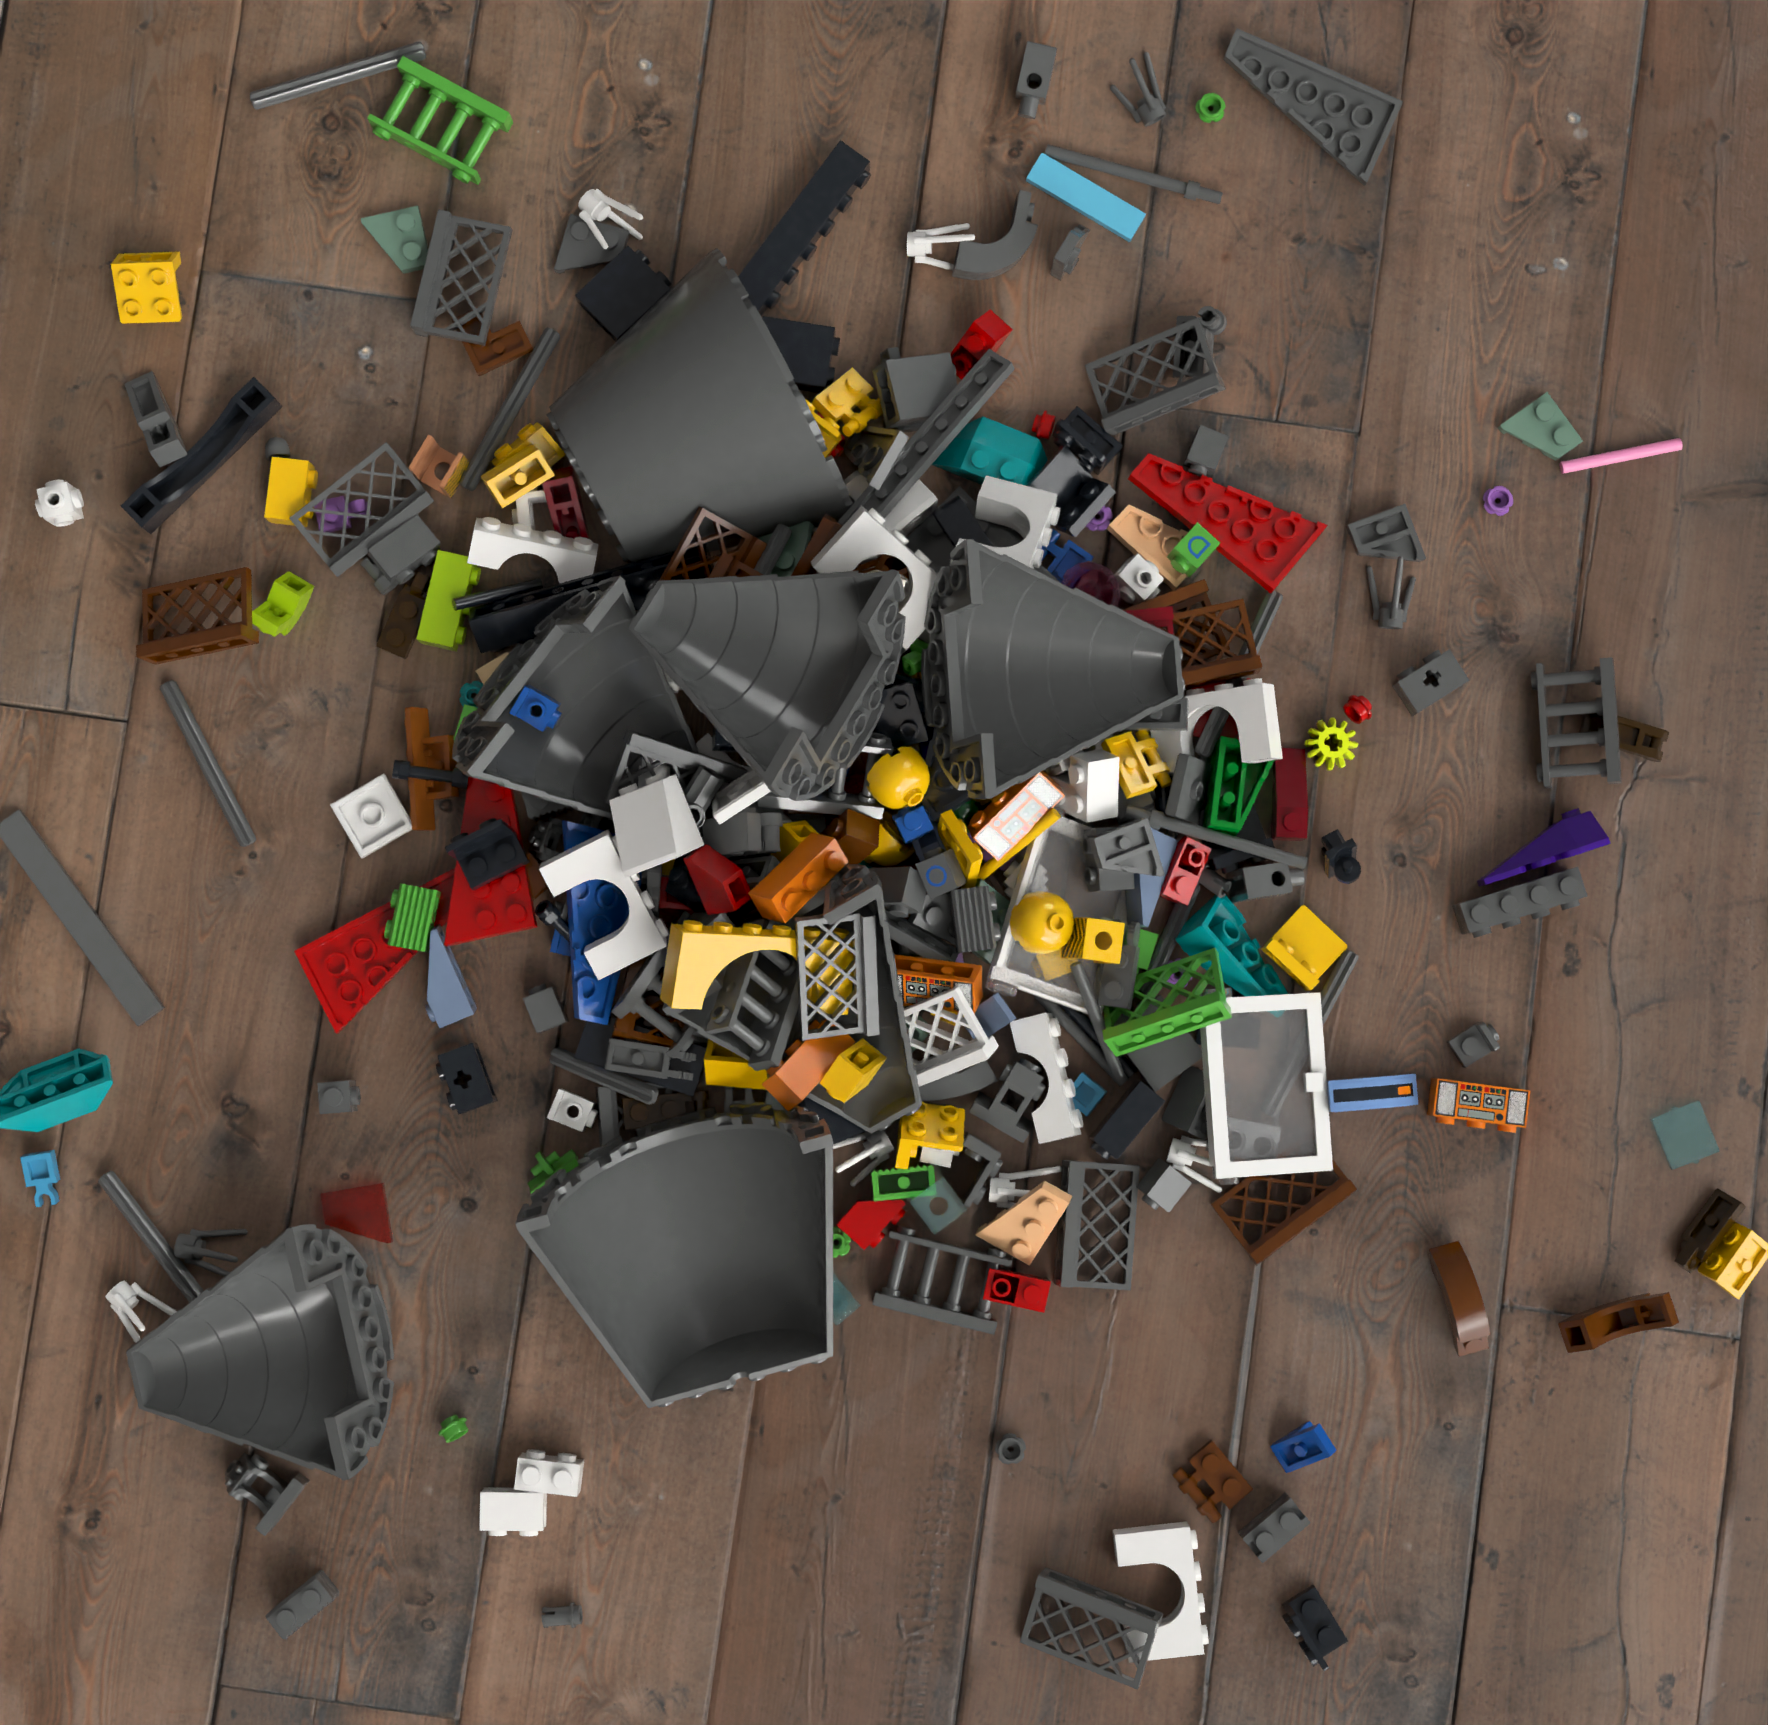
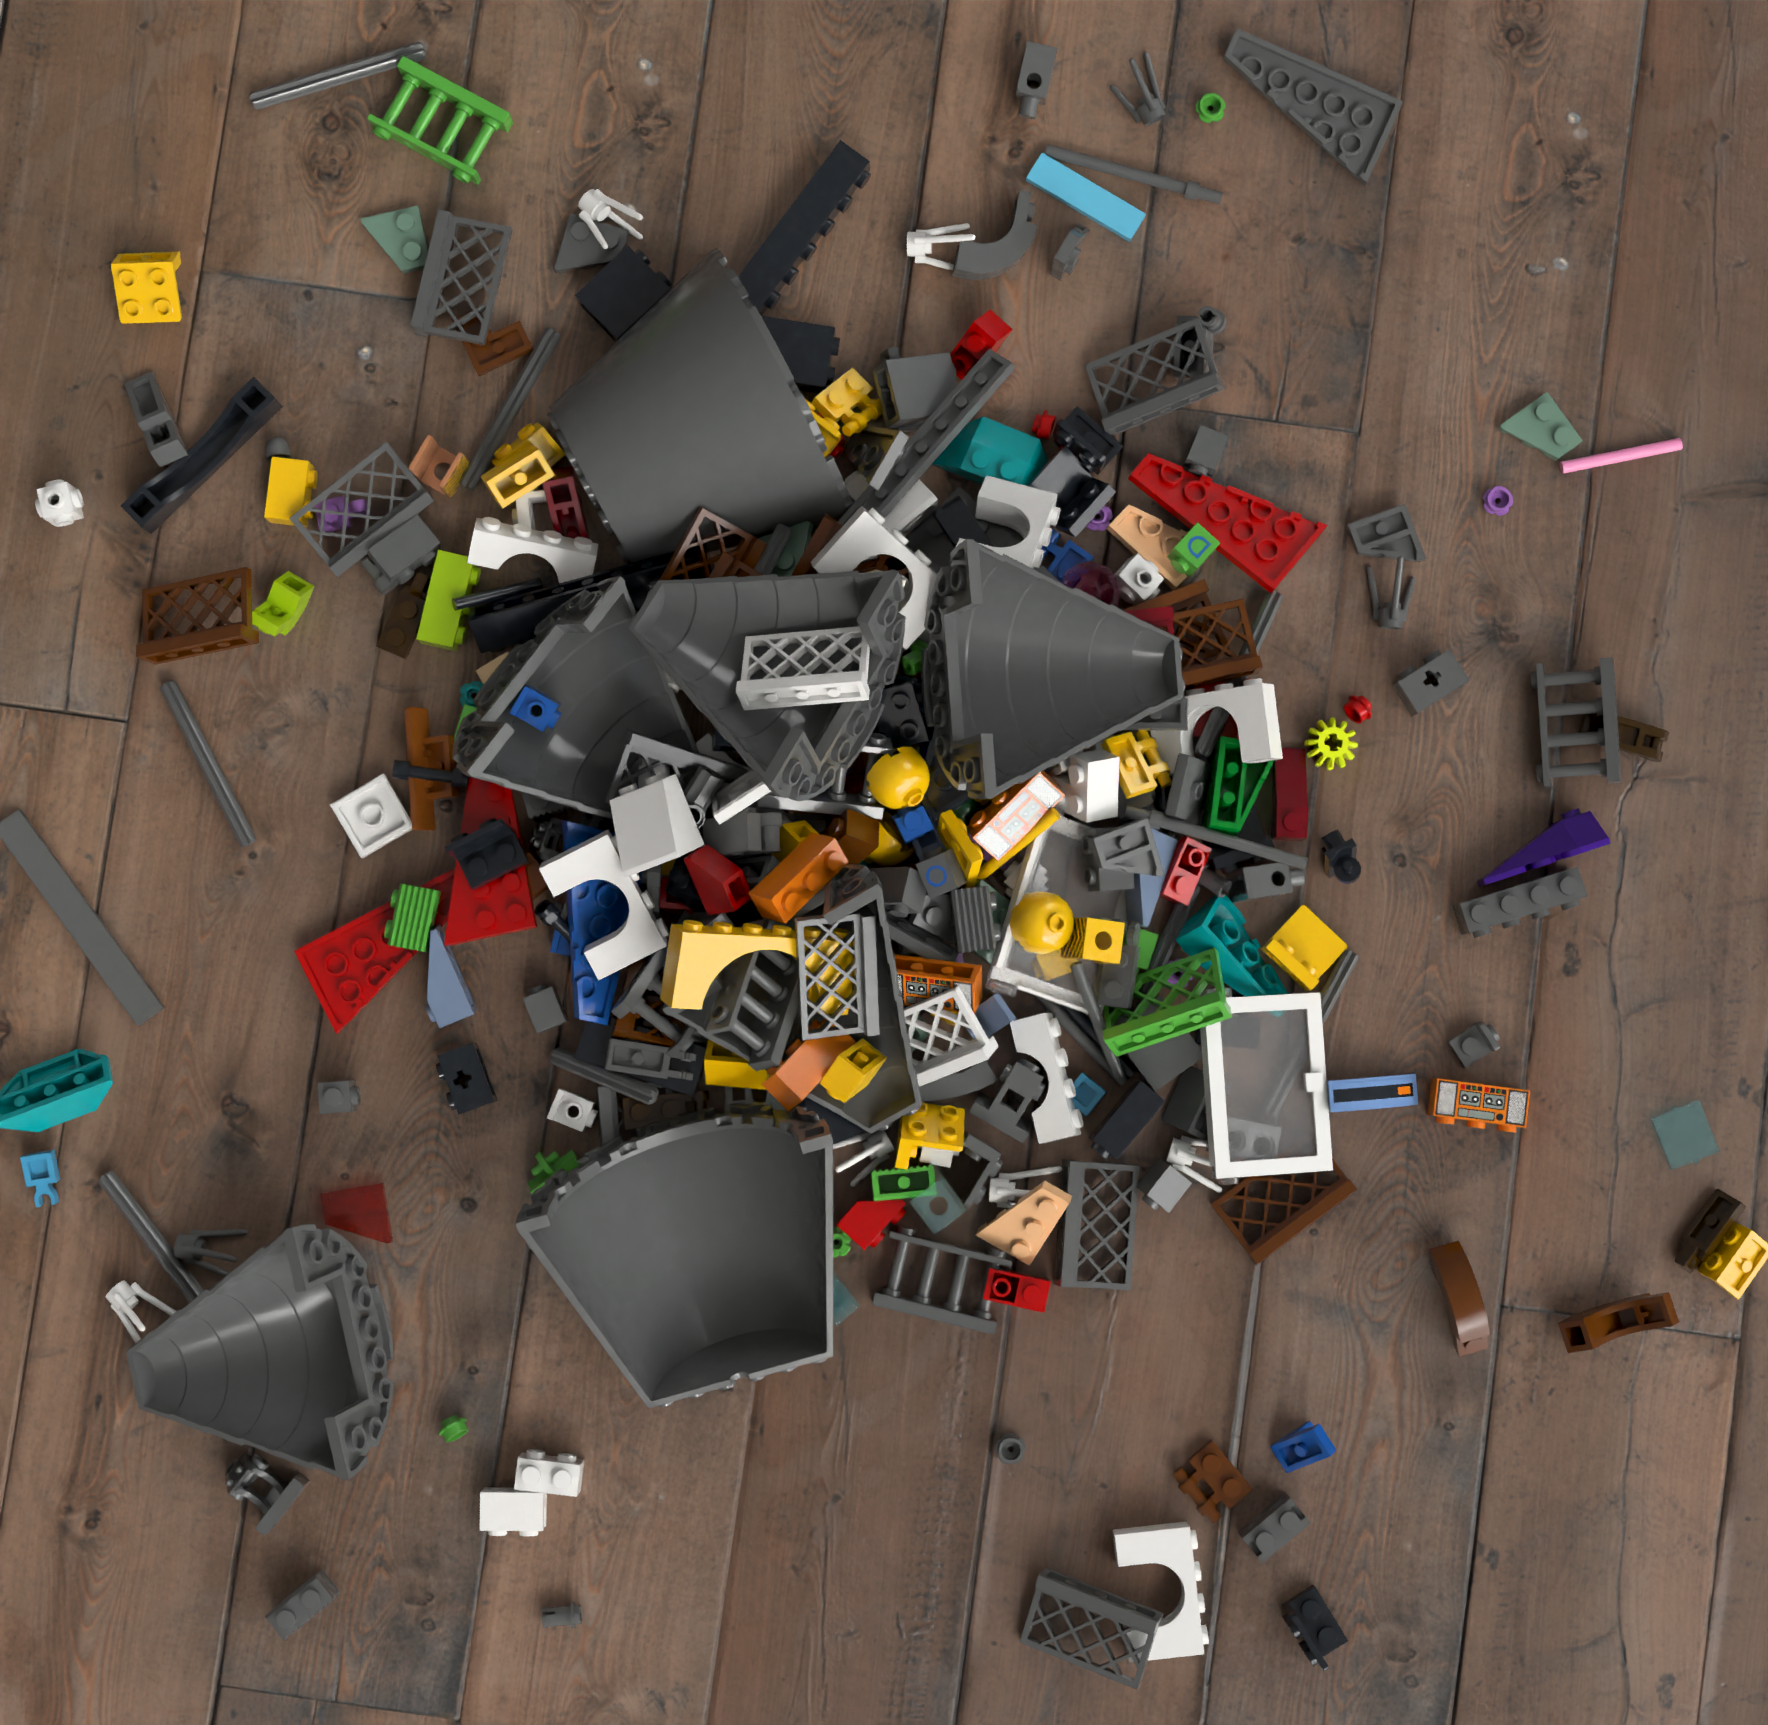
none -> white fence [736,626,870,710]

